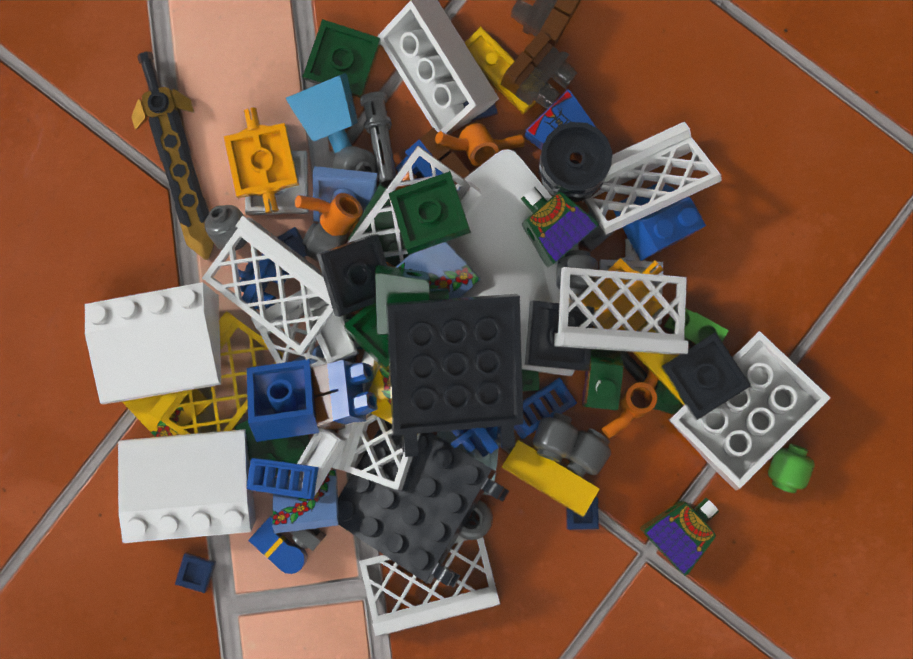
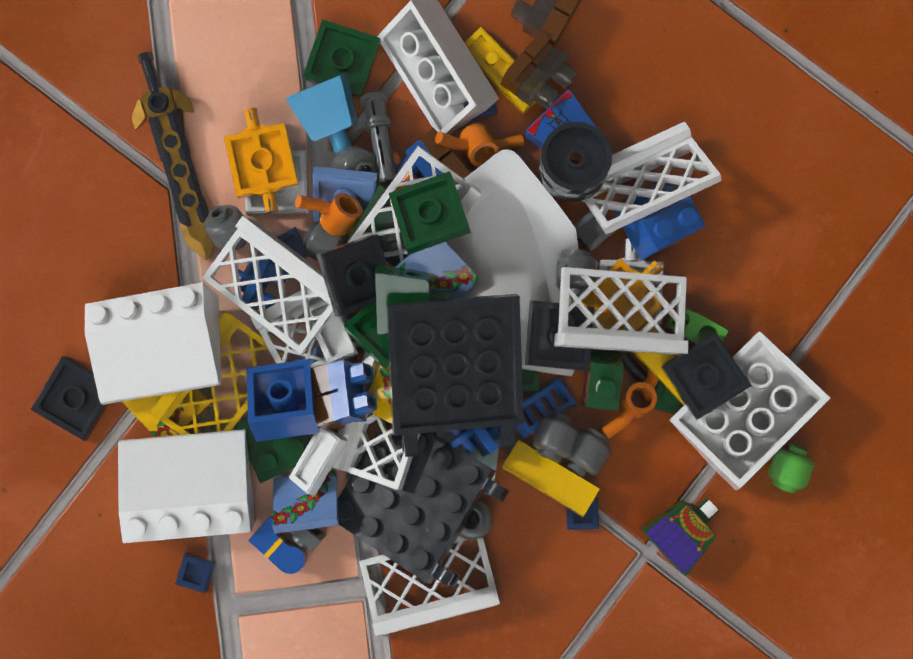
blue slope [247,458,319,499] -> none
torso [521,187,599,268] -> none
none -> black tile [30,356,108,441]

